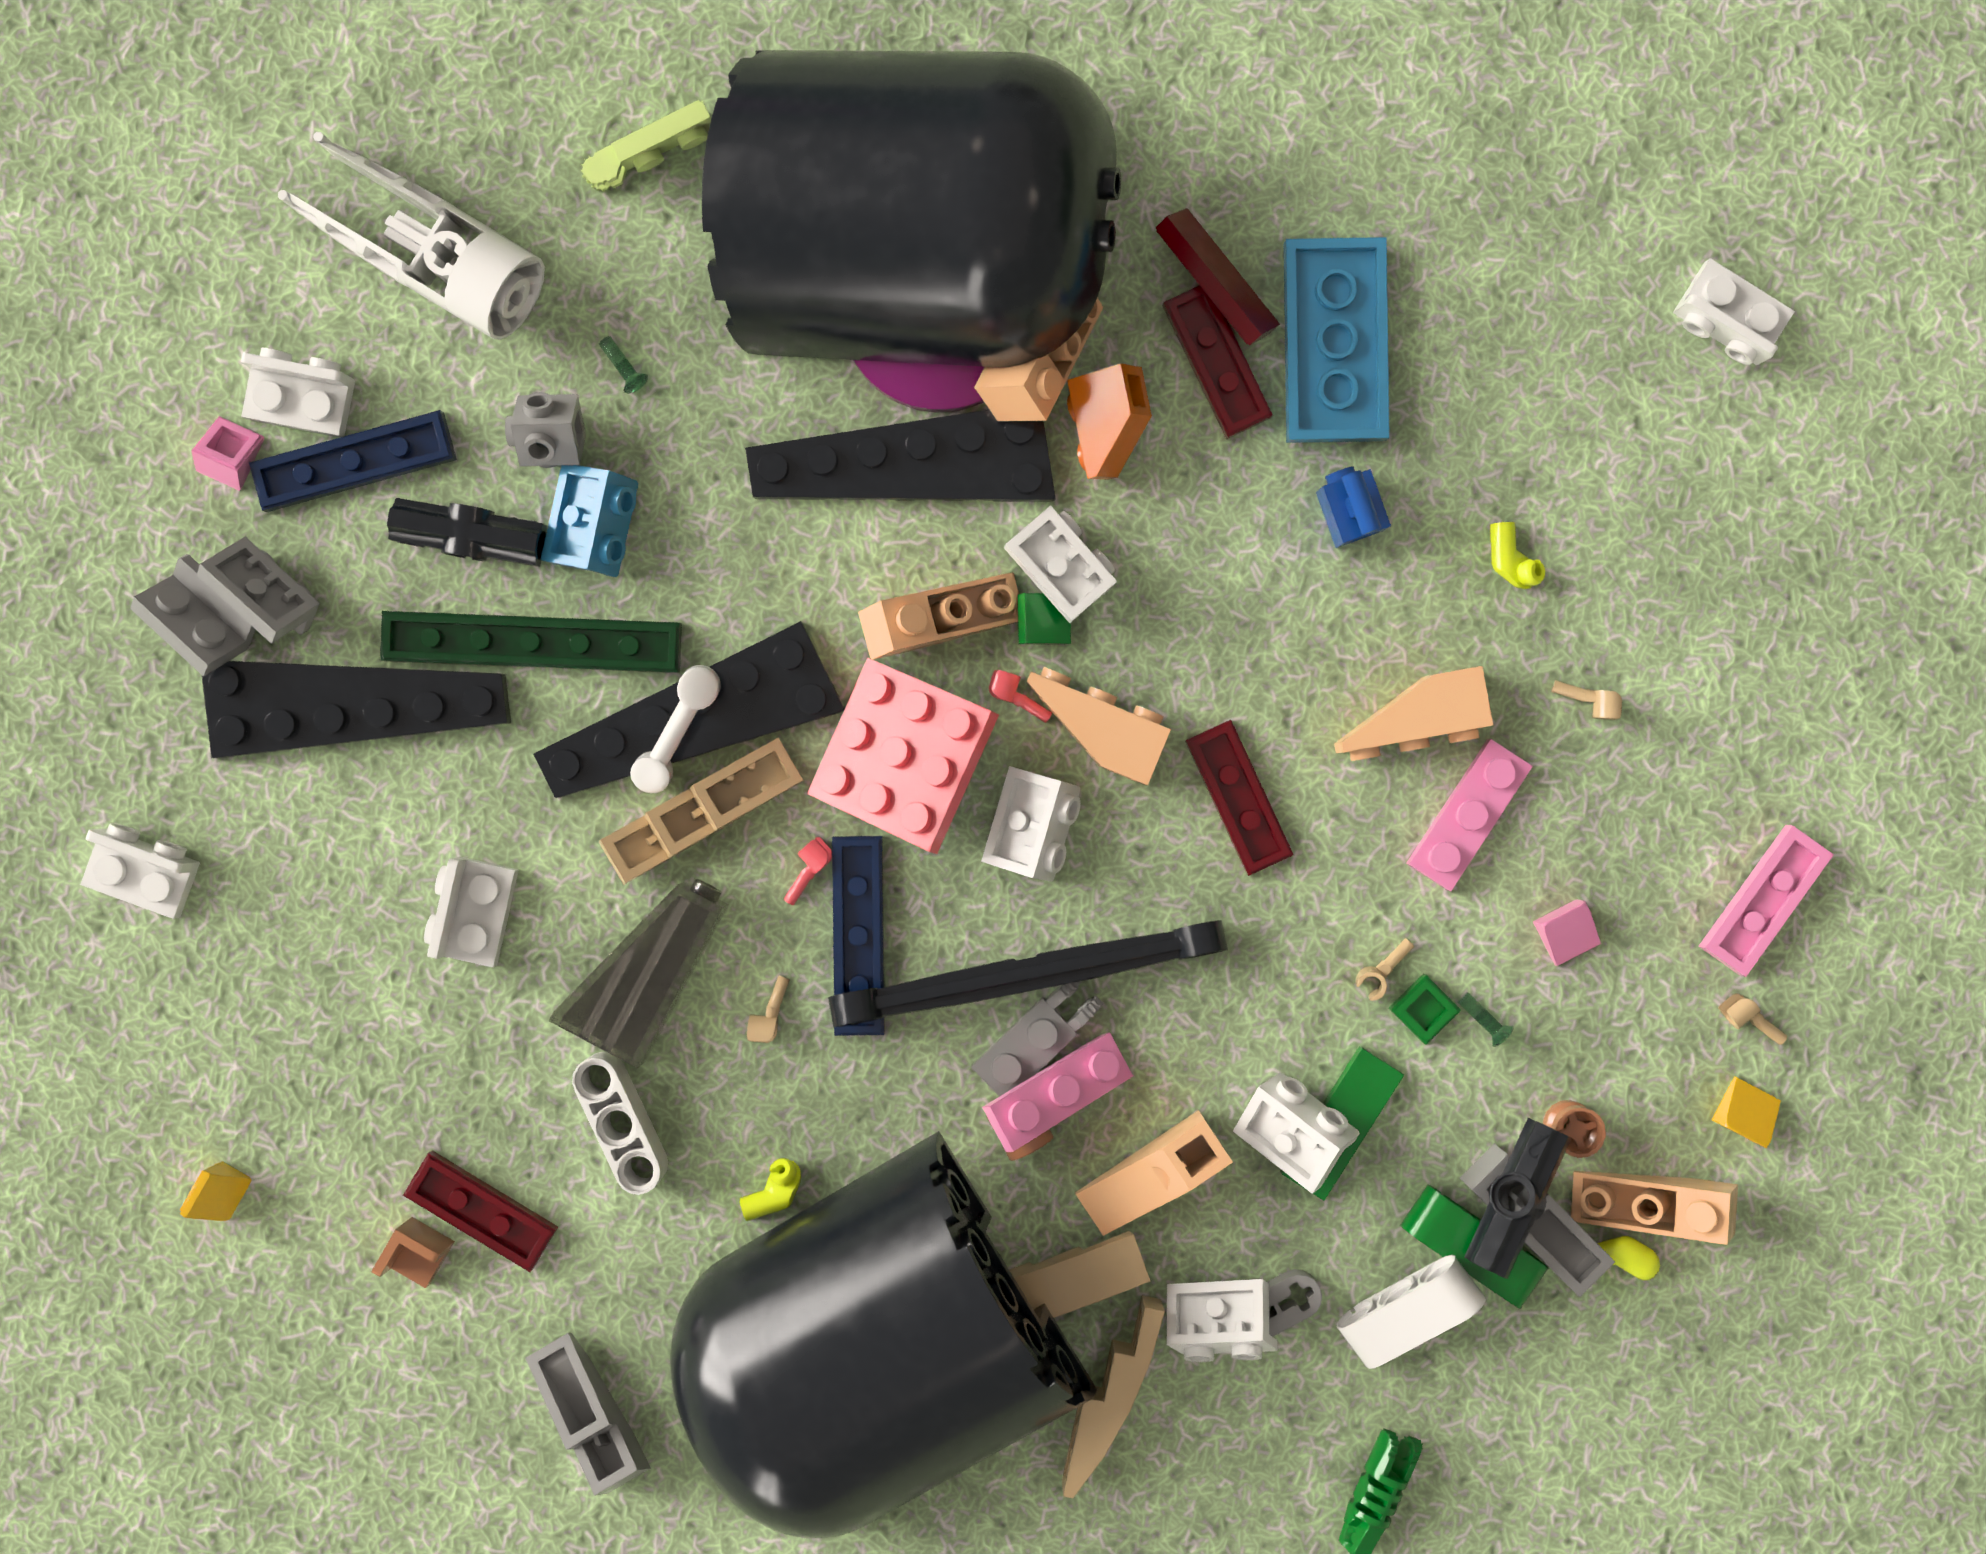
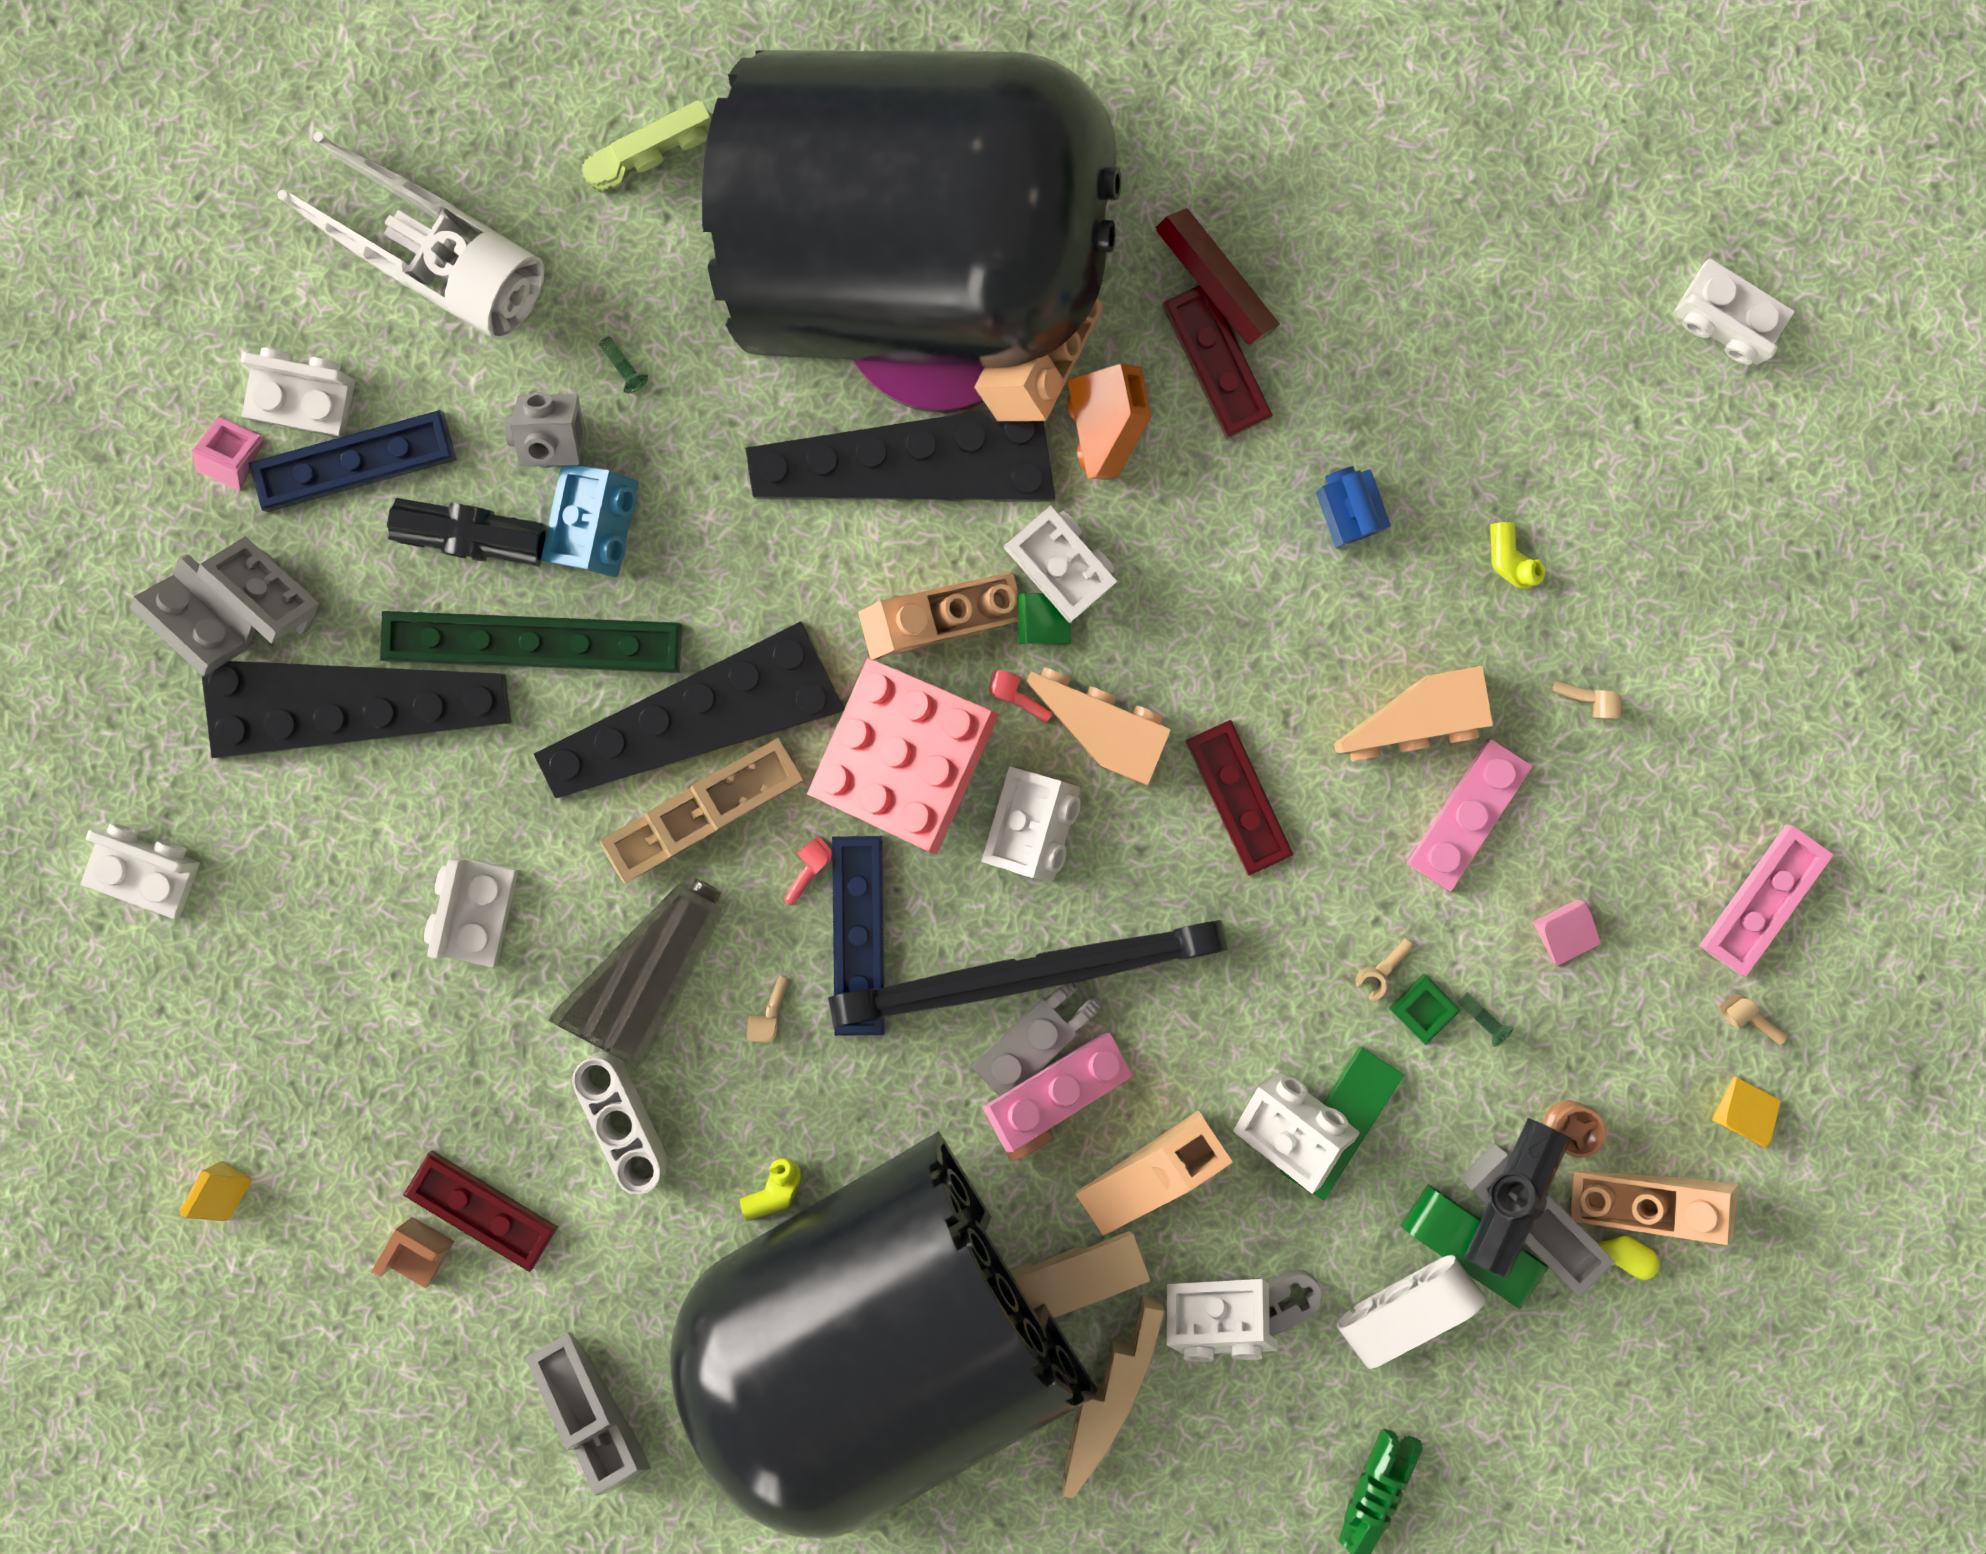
white bar [630,665,721,793] -> none
dark azure plate [1283,237,1389,443] -> none

